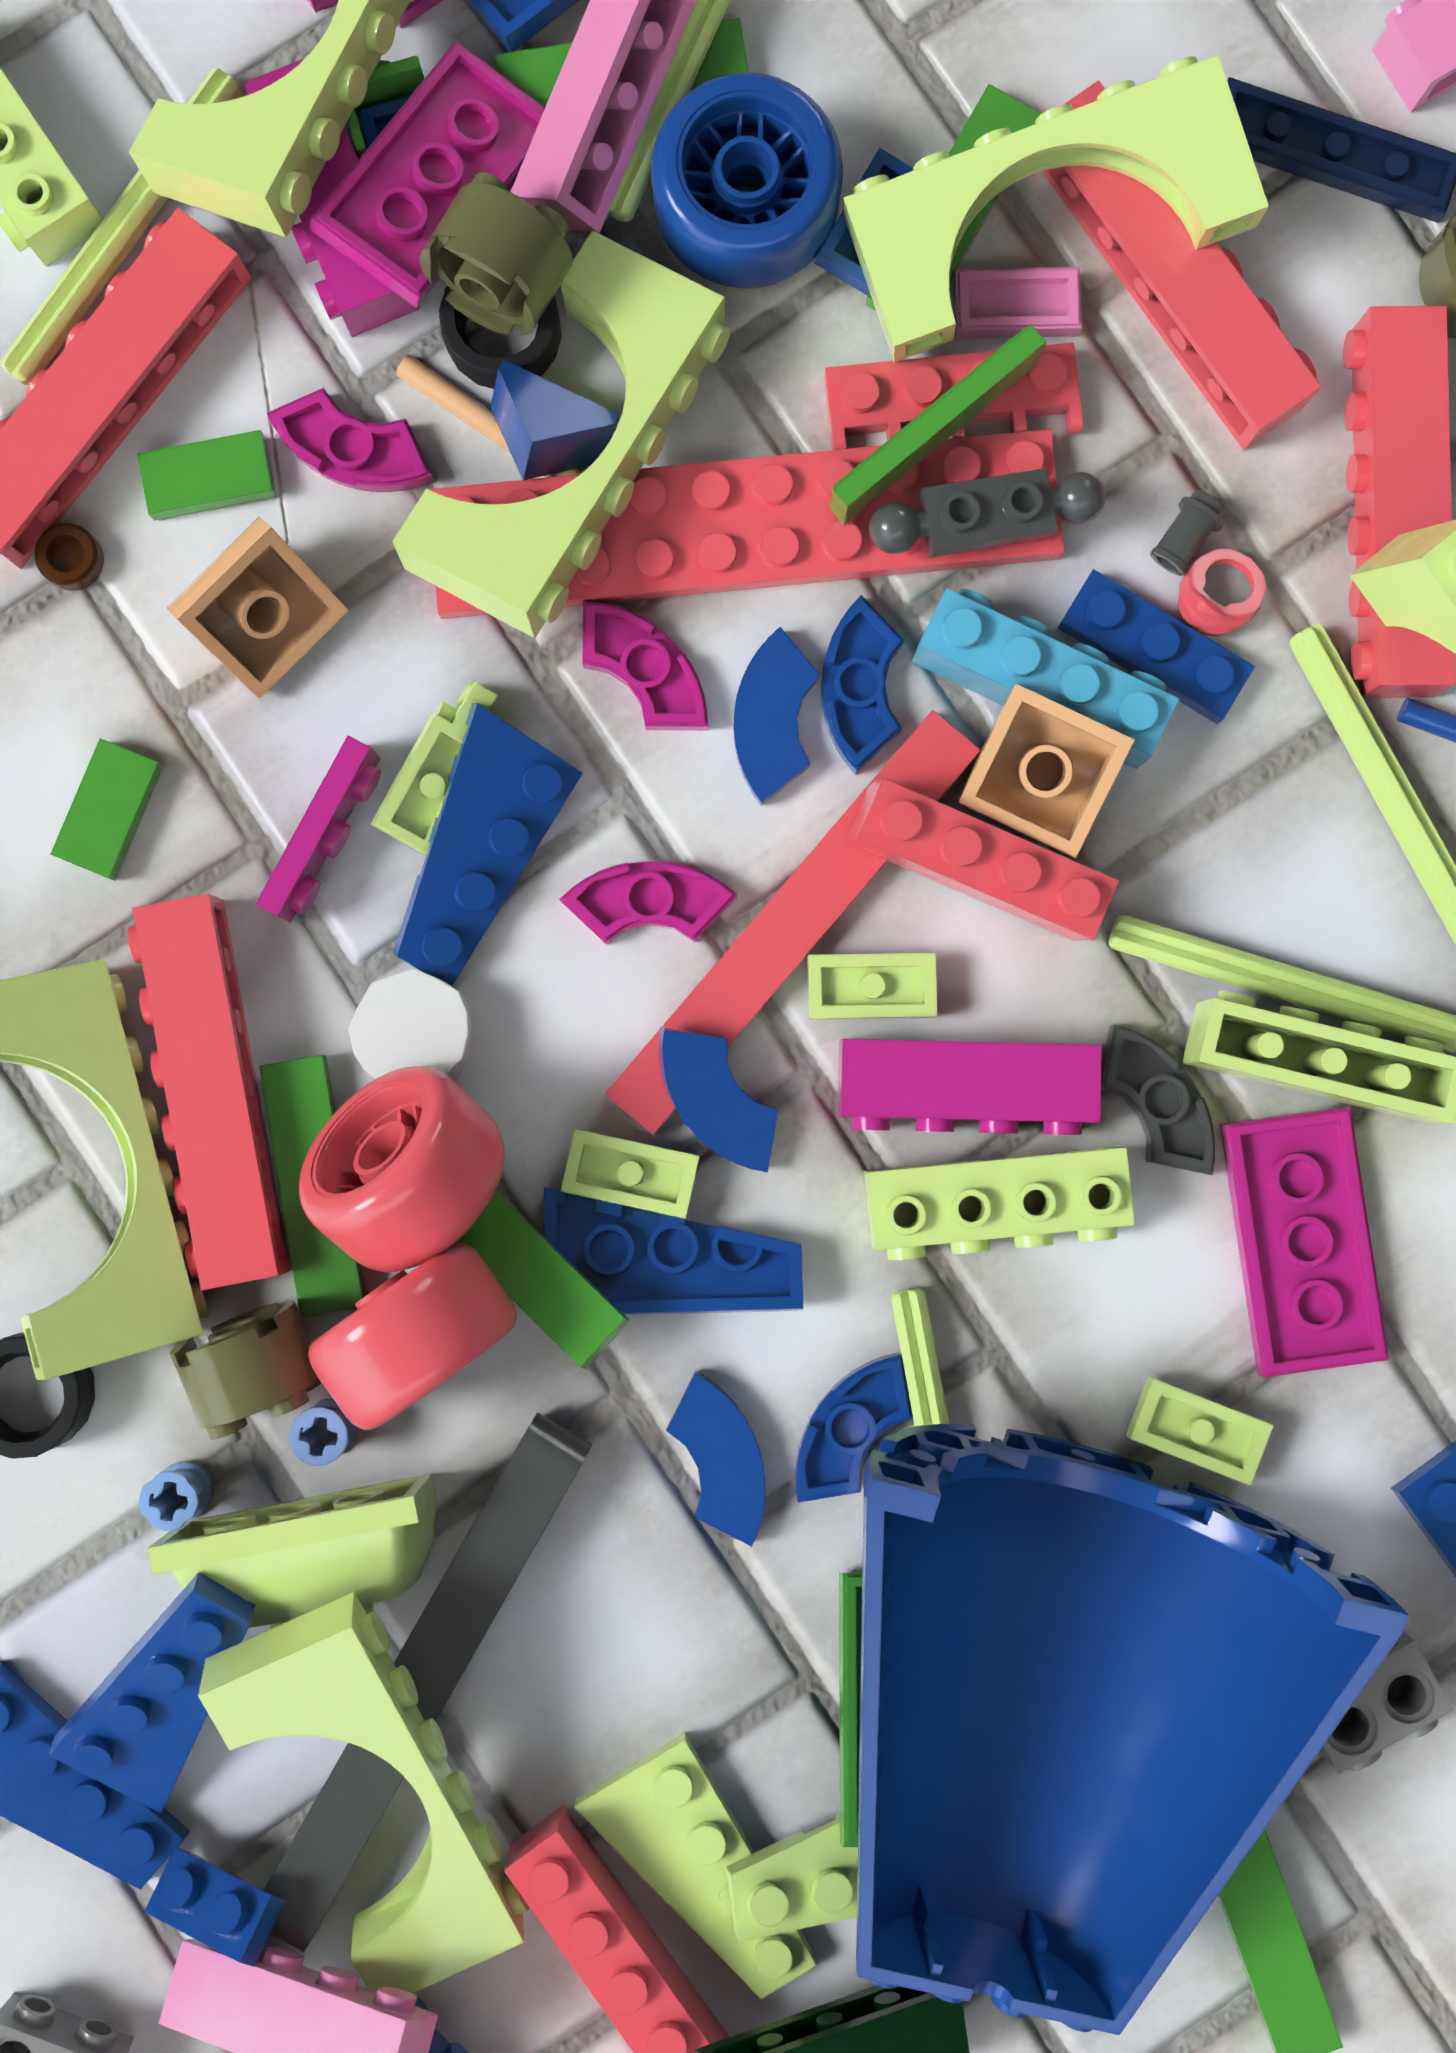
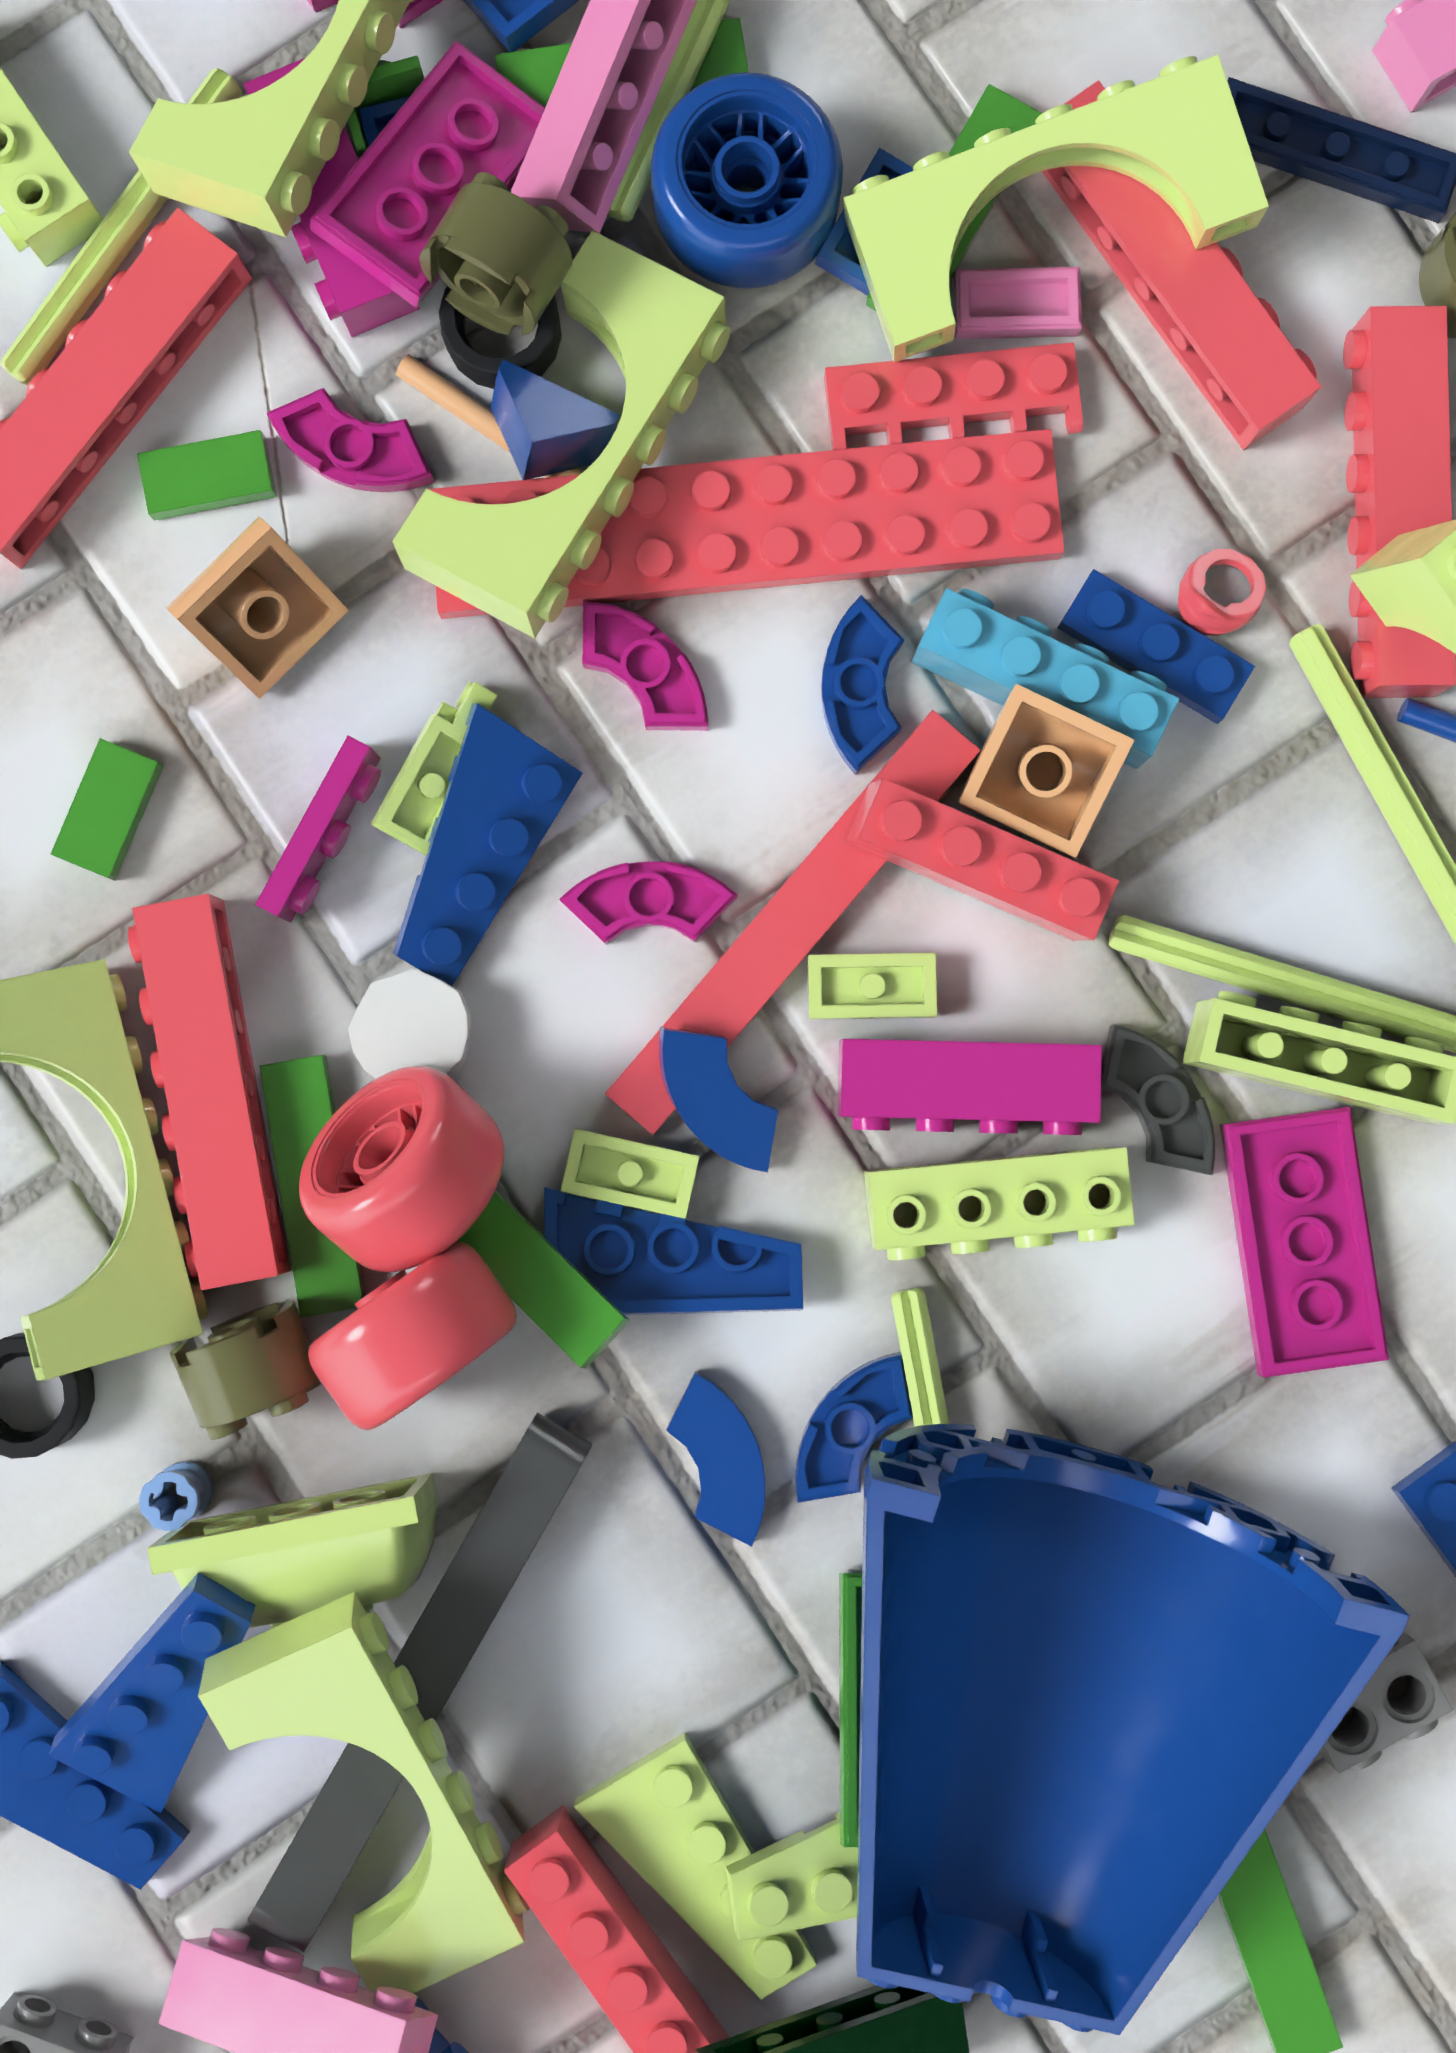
reddish brown tile [35,523,104,591] -> none
blue plate [144,1847,285,1967] -> none
light blue bush [289,1399,359,1466] -> none
blue tile [733,627,820,806] -> none
bright green tile [829,325,1046,525] -> none
dark grey plate [869,468,1106,558] -> none
yellowish green plate [1126,1376,1274,1486] -> none
dark grey pin [1150,490,1226,576] -> none

